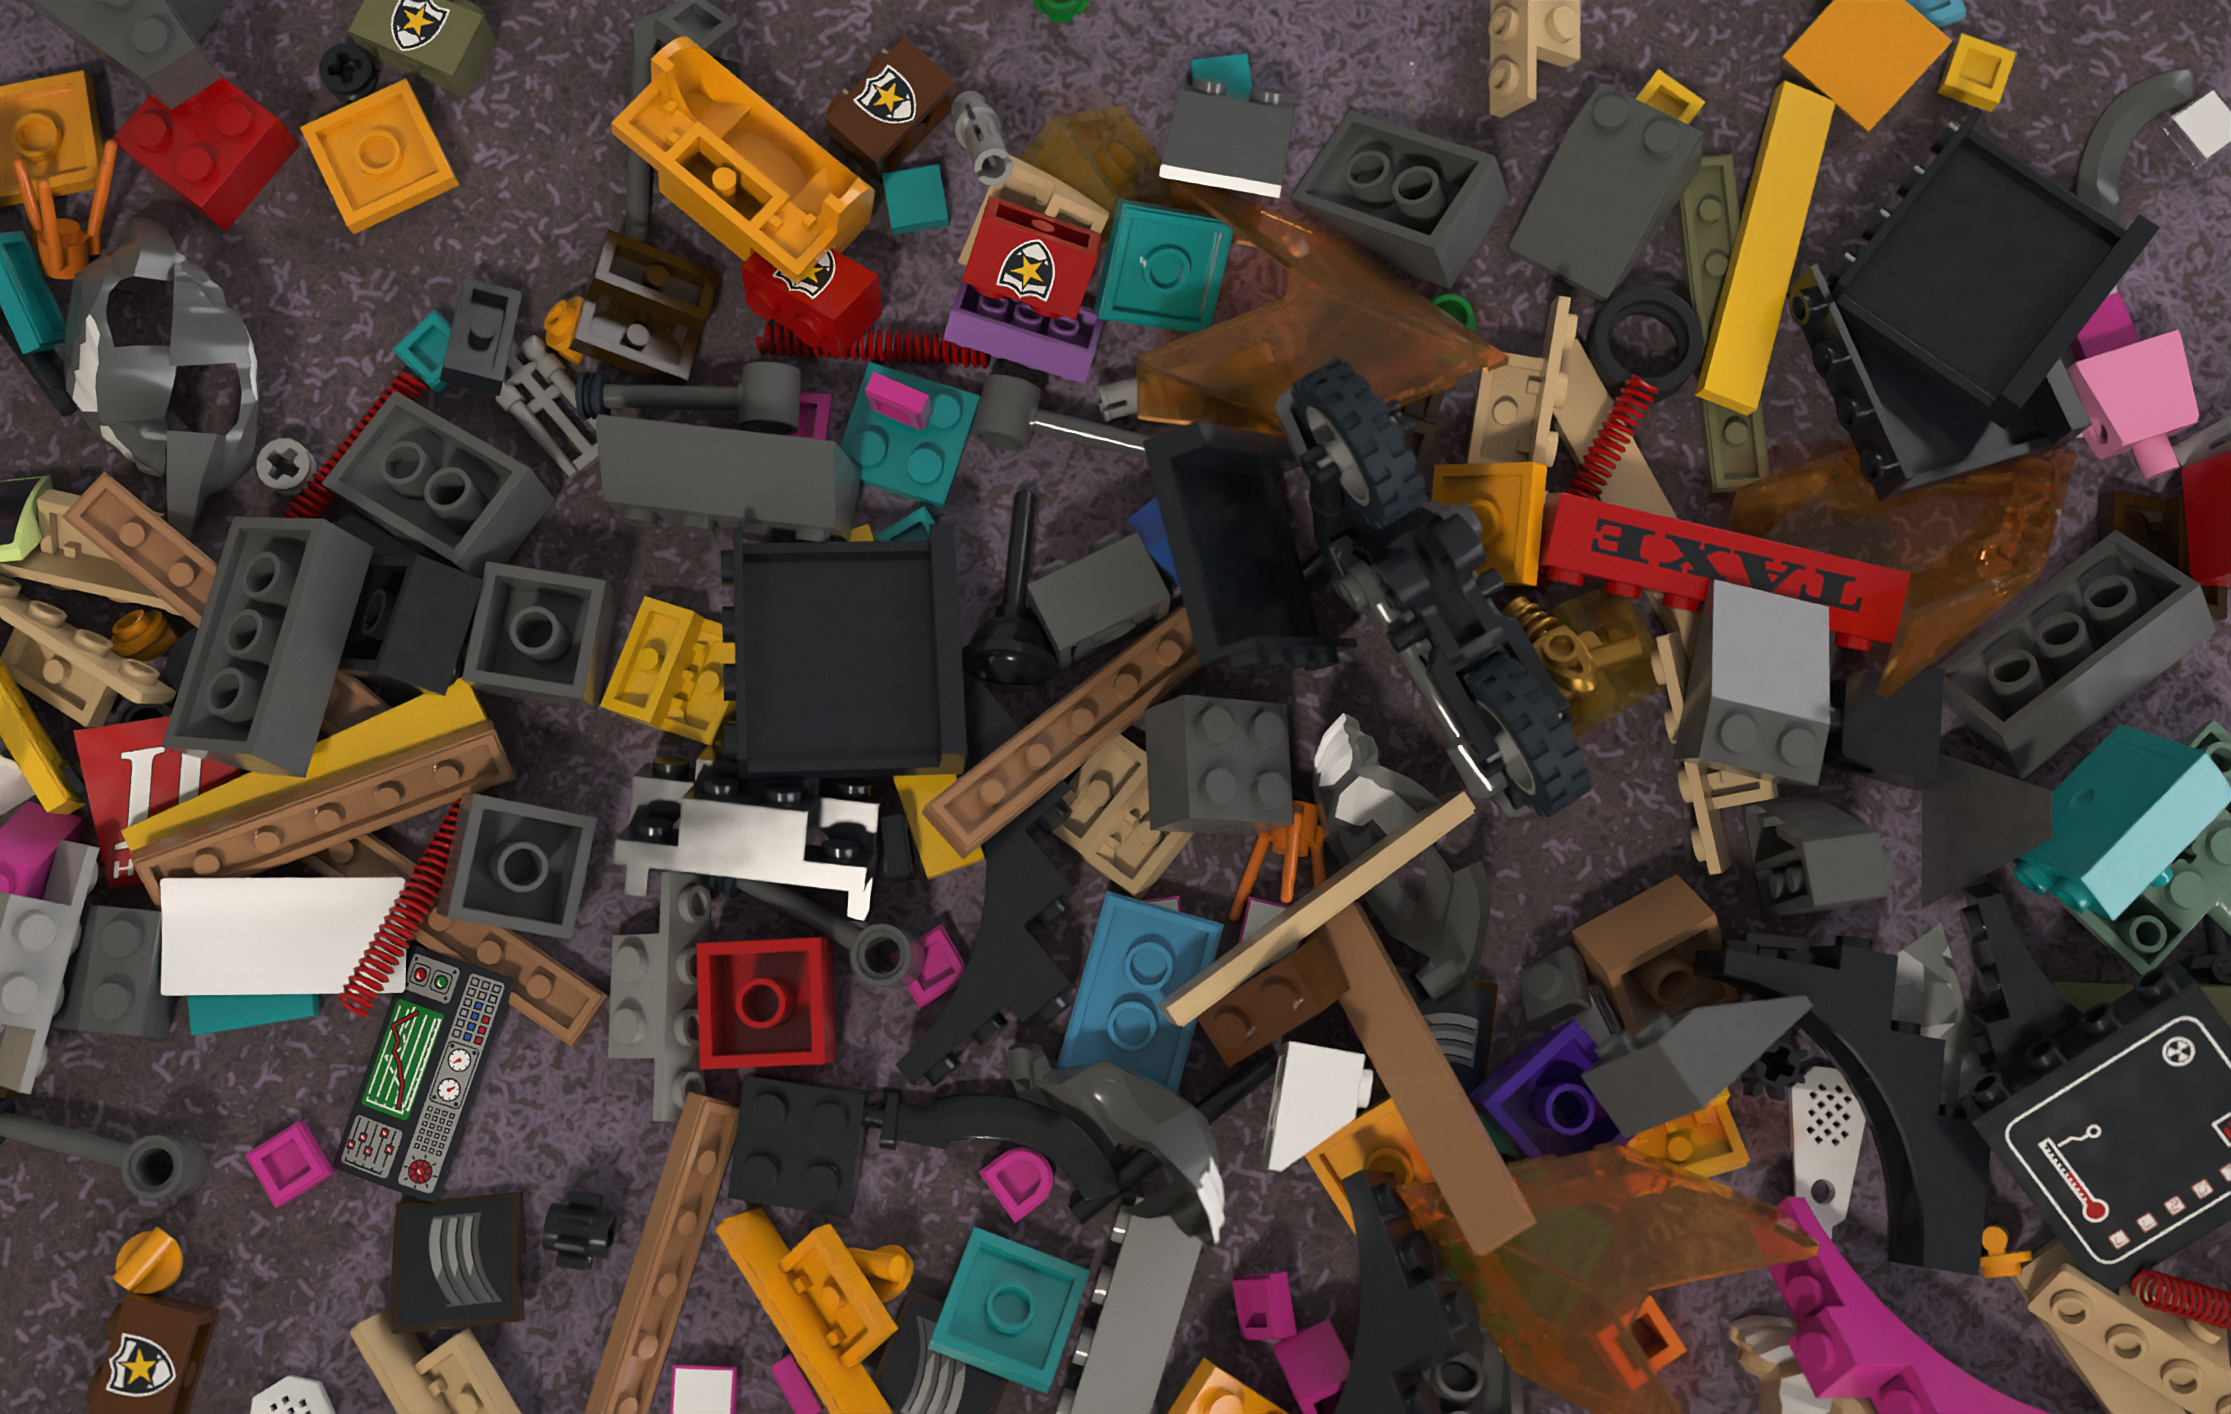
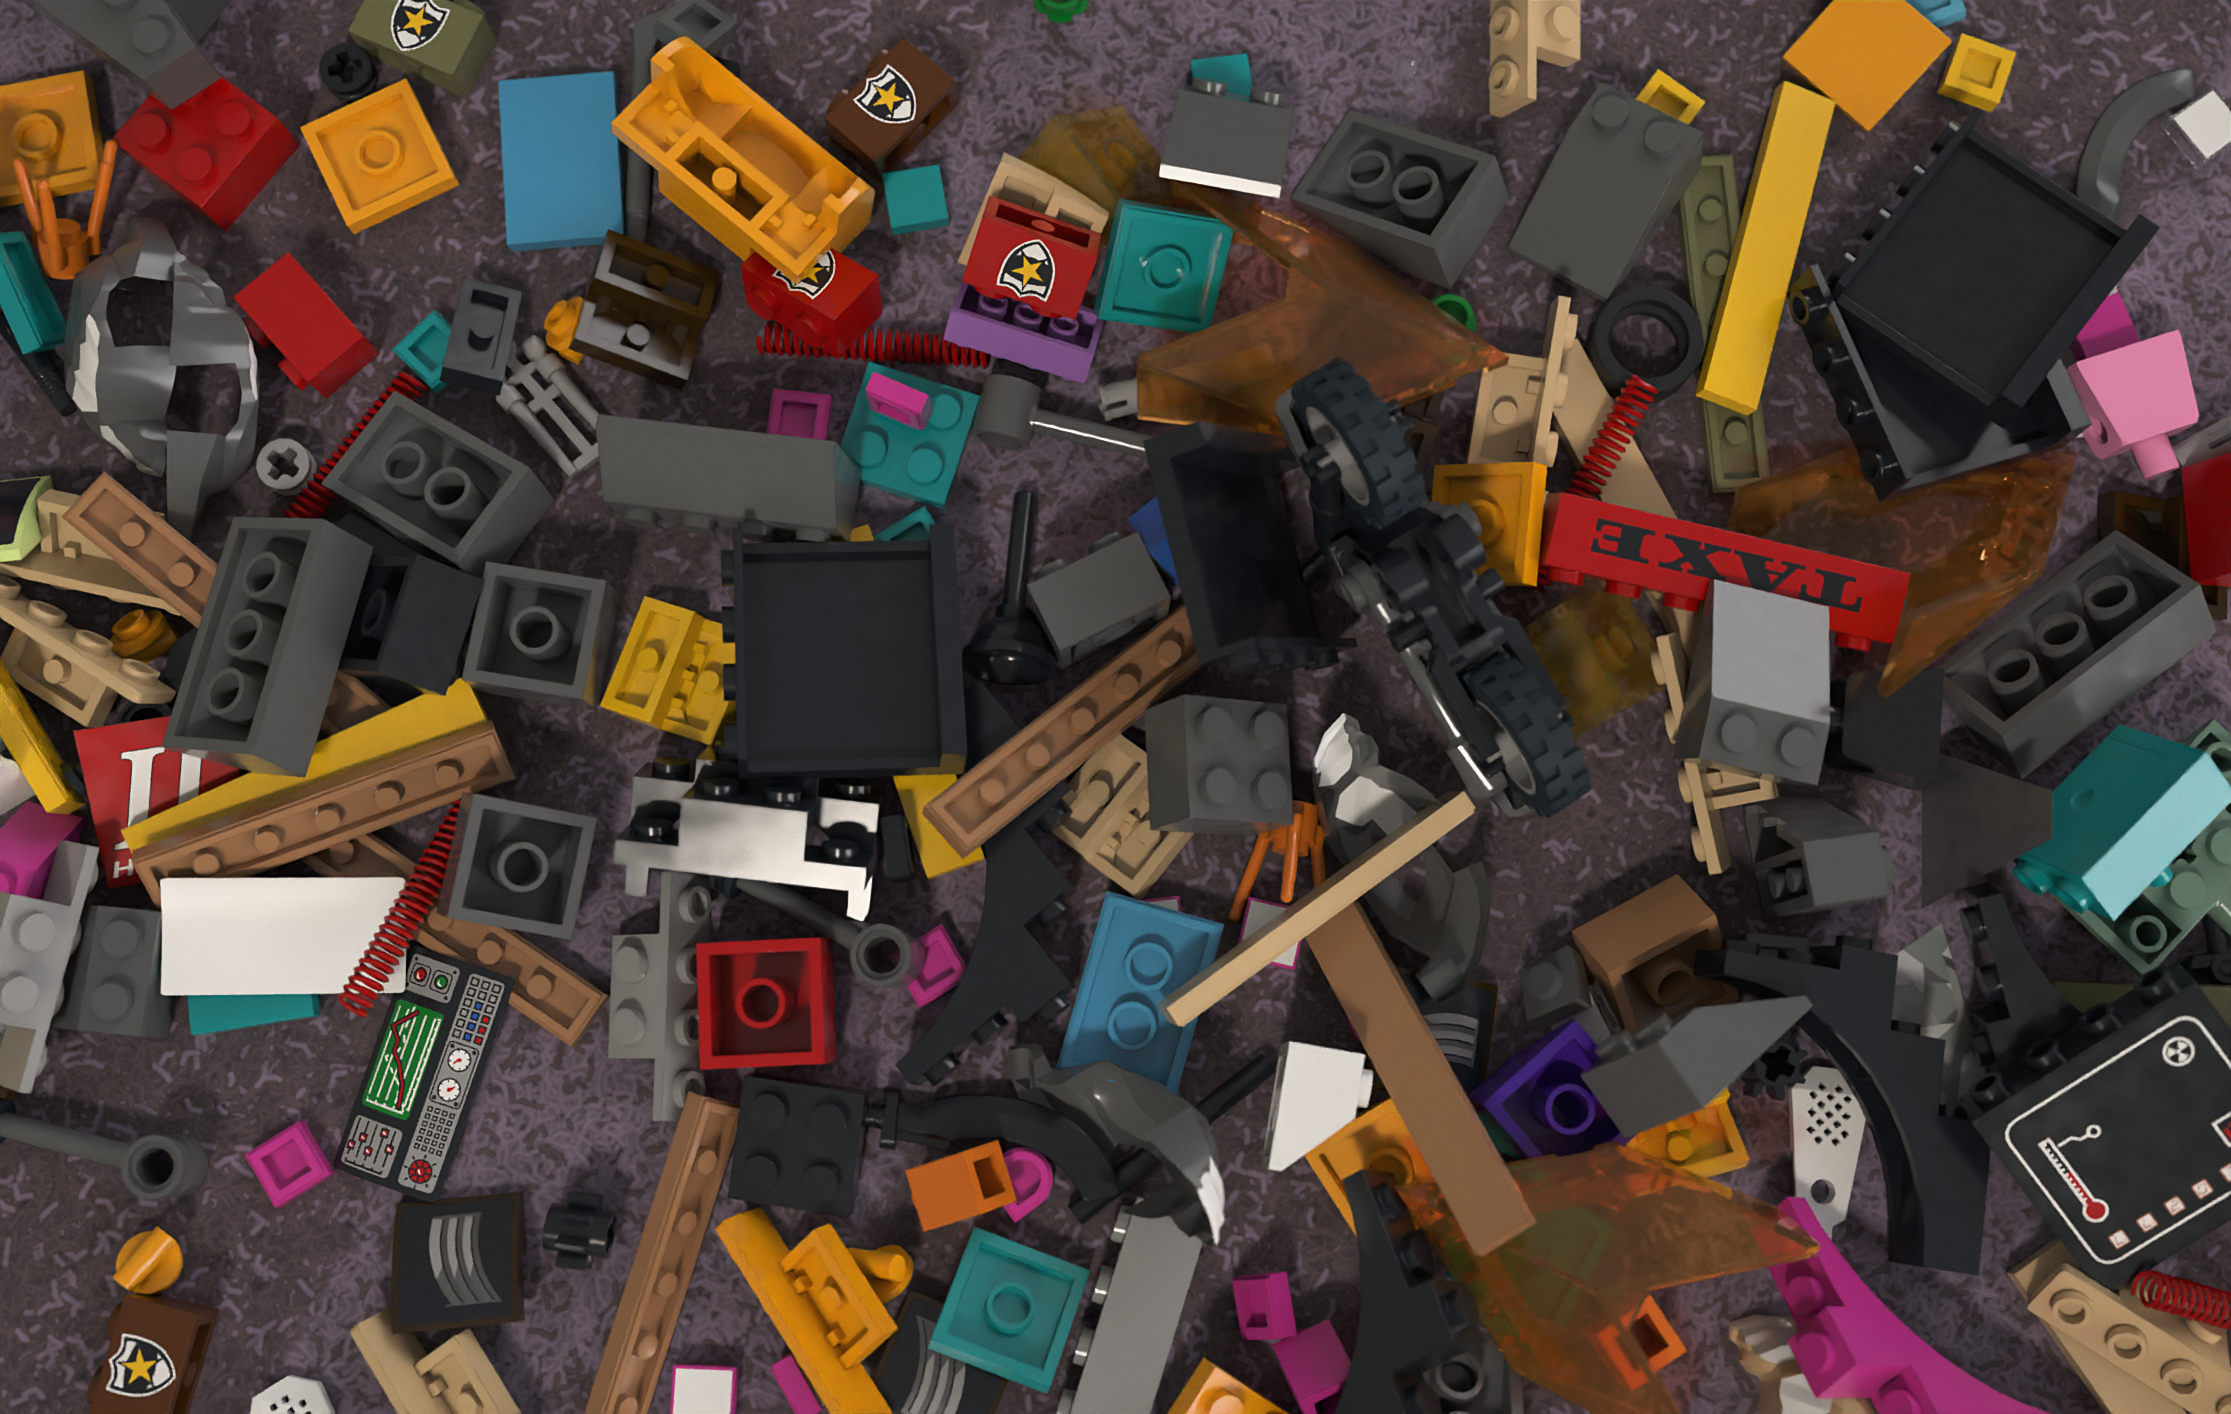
dark grey piece [575,362,802,436] -> none
light grey pin [951,91,1013,186] -> none
reddish brown brick [1196,937,1350,1068] -> none
pearl gold piece [1500,597,1643,700] -> none
light orange plate [1980,1224,2033,1278] -> none
none -> red brick [233,252,380,399]
none -> dark azure tile [498,71,625,252]
none -> orange brick [905,1140,1017,1232]

